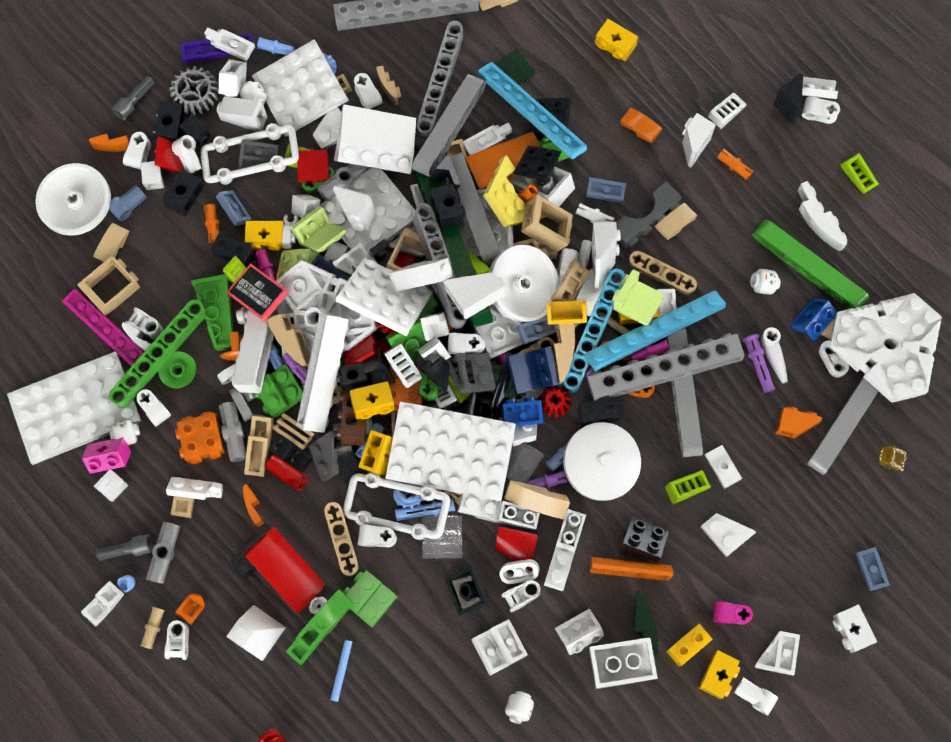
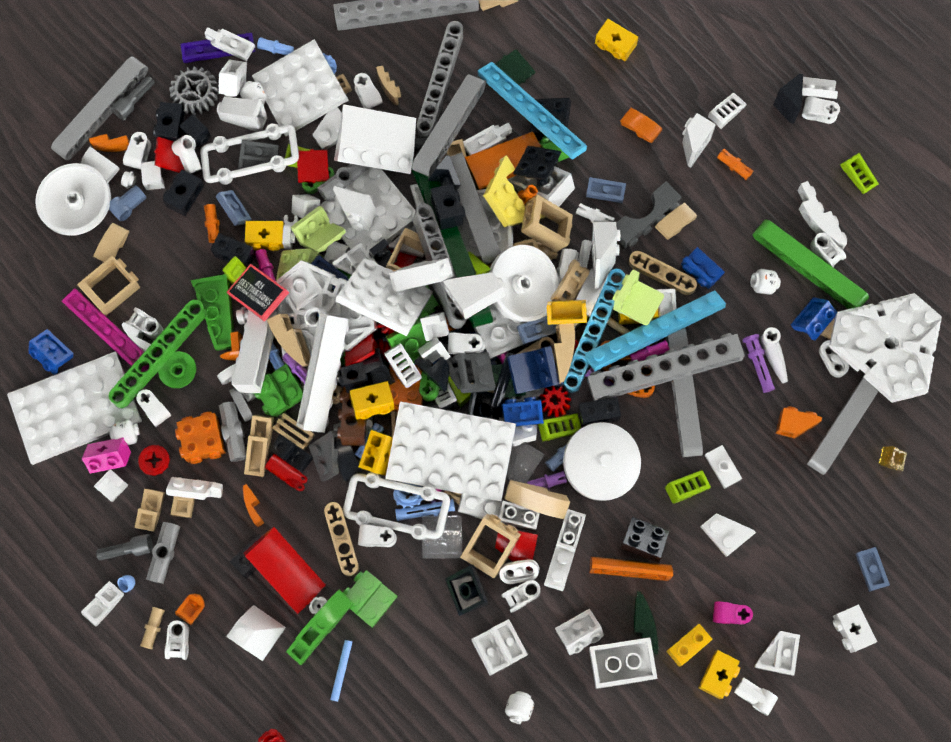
none -> blue bracket [29,329,74,375]
none -> light grey beam [51,57,148,160]
none -> white slope [81,147,120,185]
none -> white plate [121,171,136,189]
none -> tan slope [135,488,165,532]
none -> red gear [138,445,170,476]
none -> tan window [460,514,521,578]
none -> lime slope [538,413,581,442]
none -> blue bracket [681,247,725,290]
none -> white piece [810,233,846,268]

